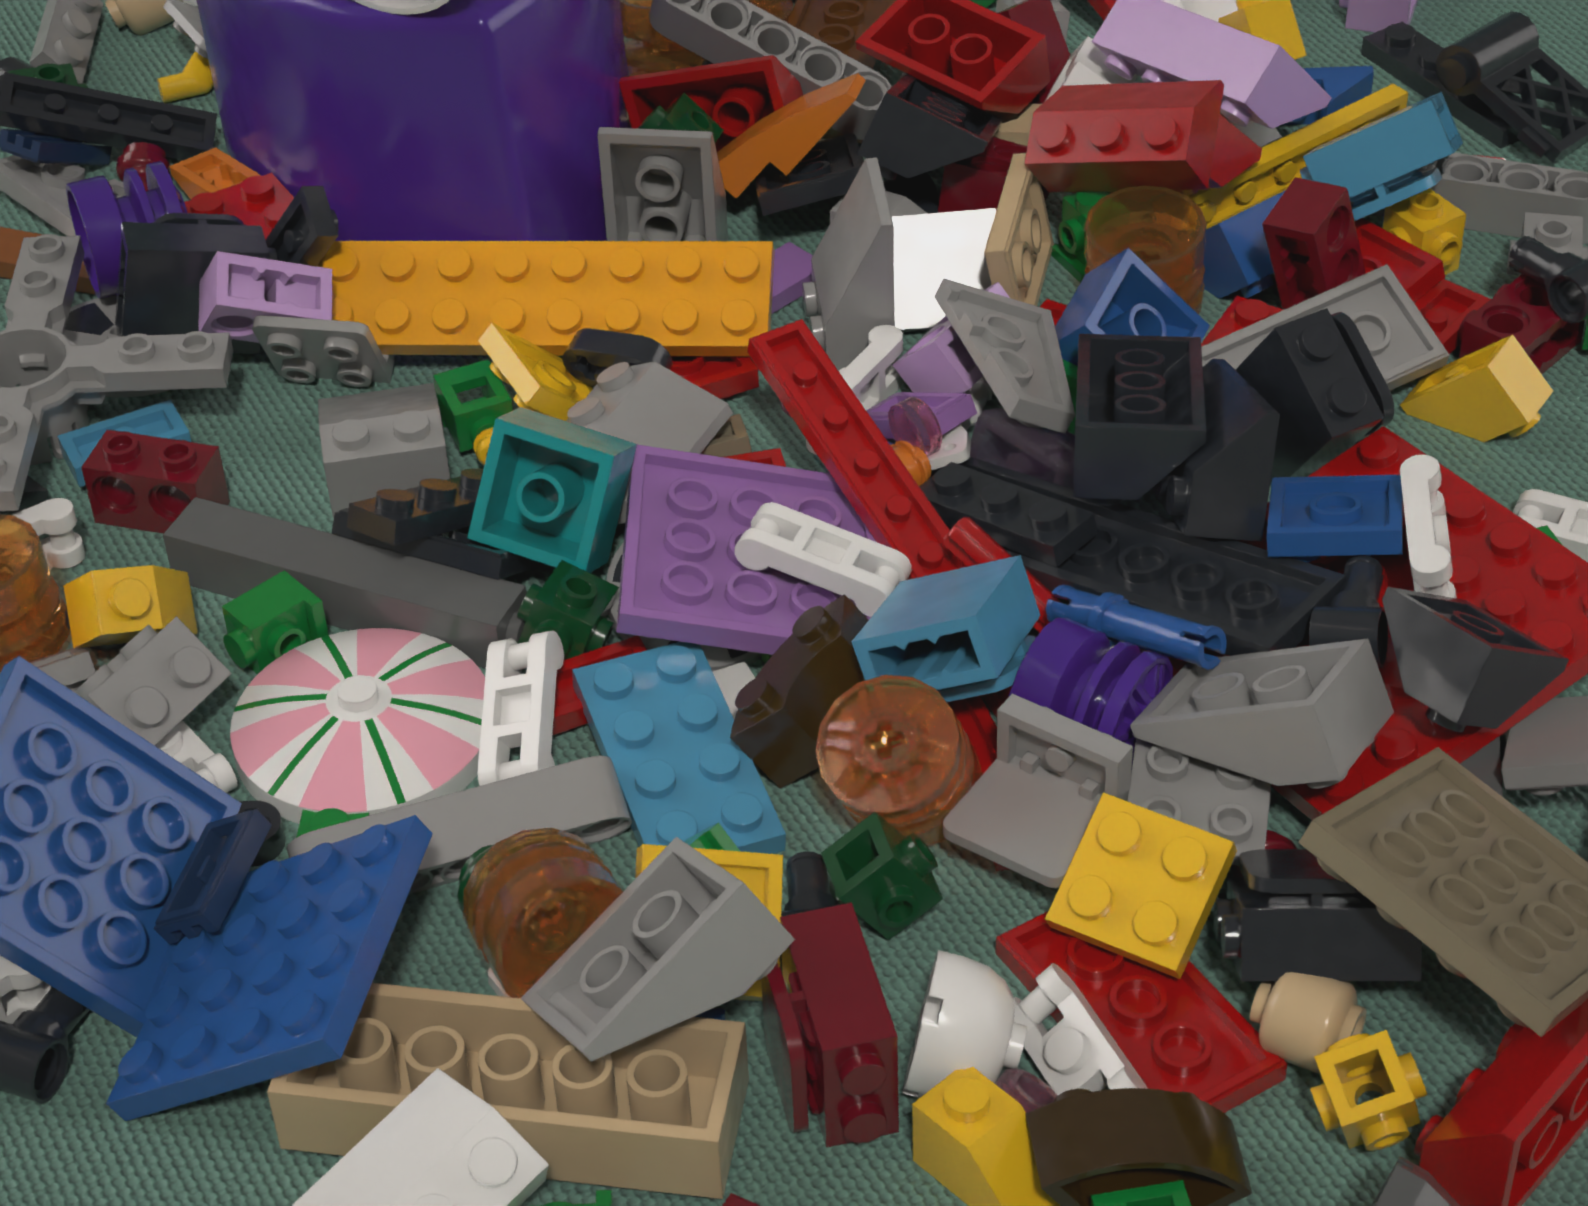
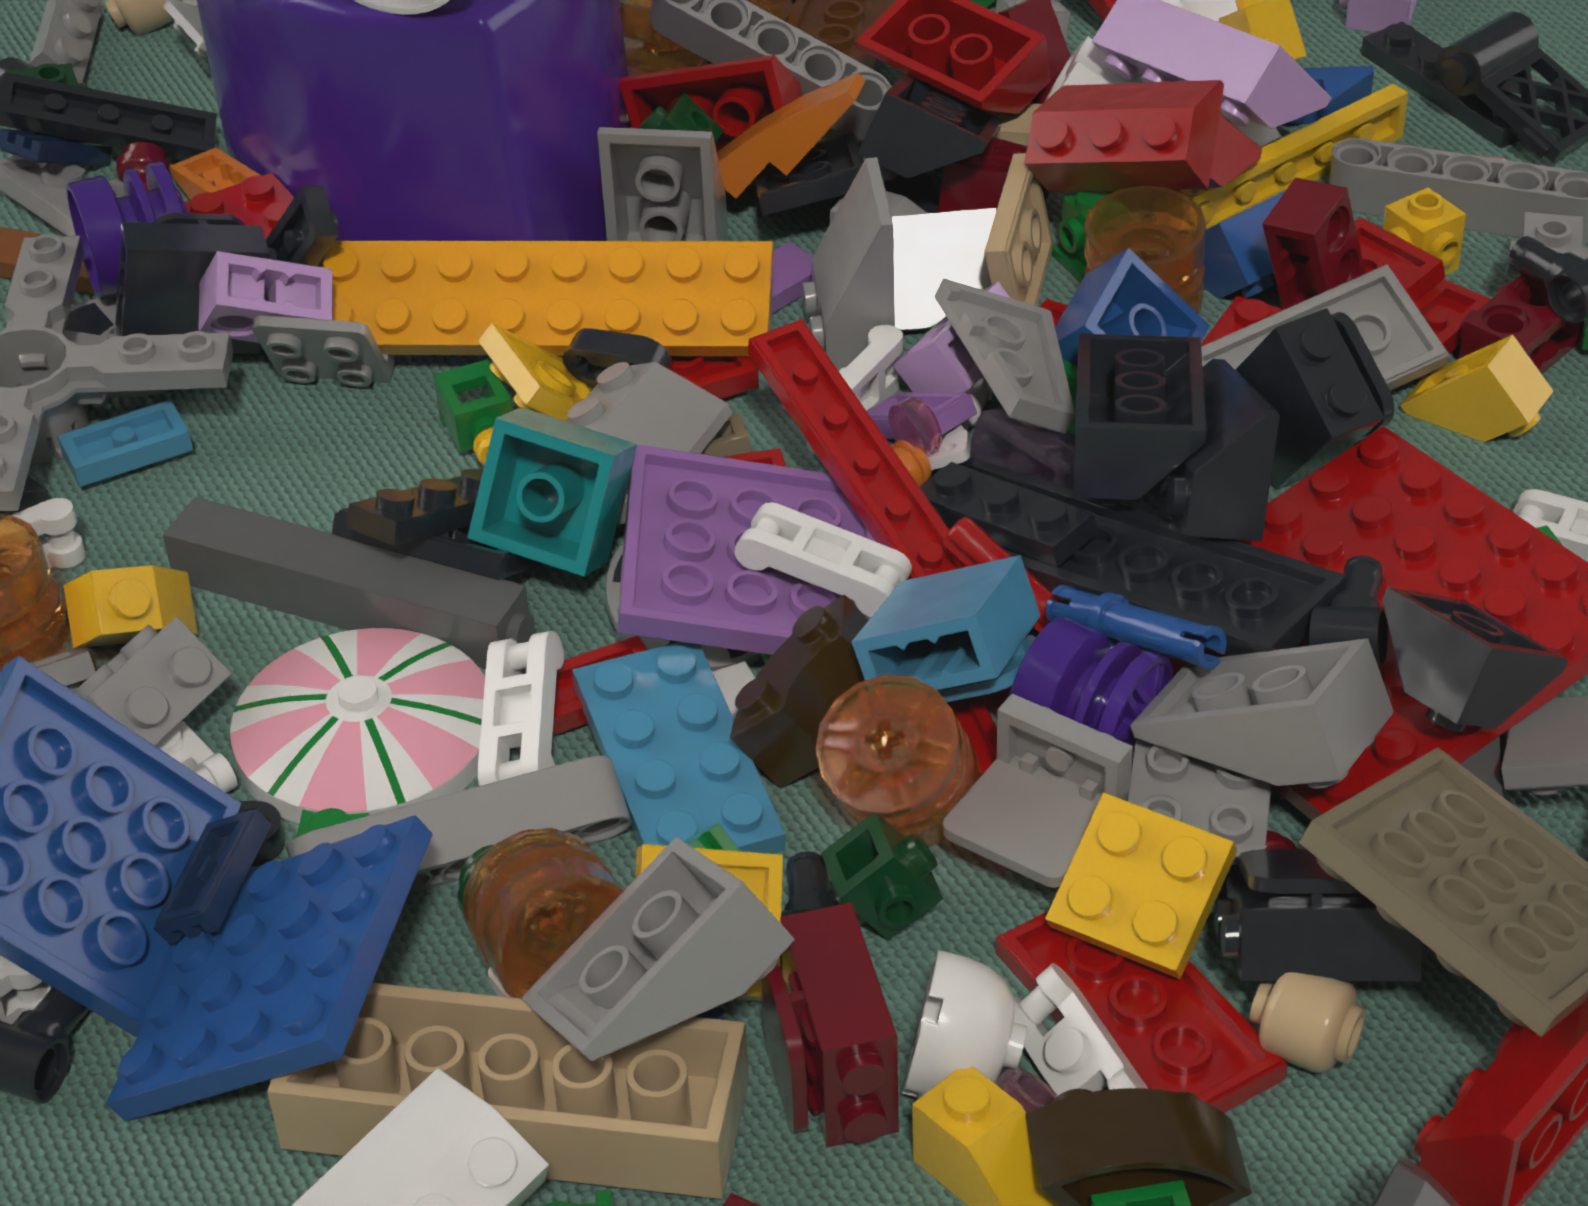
dark red brick [81,429,230,534] -> none
yellow arm [157,51,214,103] -> none
green brick [222,570,328,674] -> none
light grey slope [318,383,450,519] -> none
dark green brick [517,560,619,660] -> none
blue plate [1267,474,1403,562] -> none
dark azure brick [1300,92,1463,221] -> none
yellow brick [1310,1030,1427,1151] -> none
white plate [1400,455,1457,598] -> none

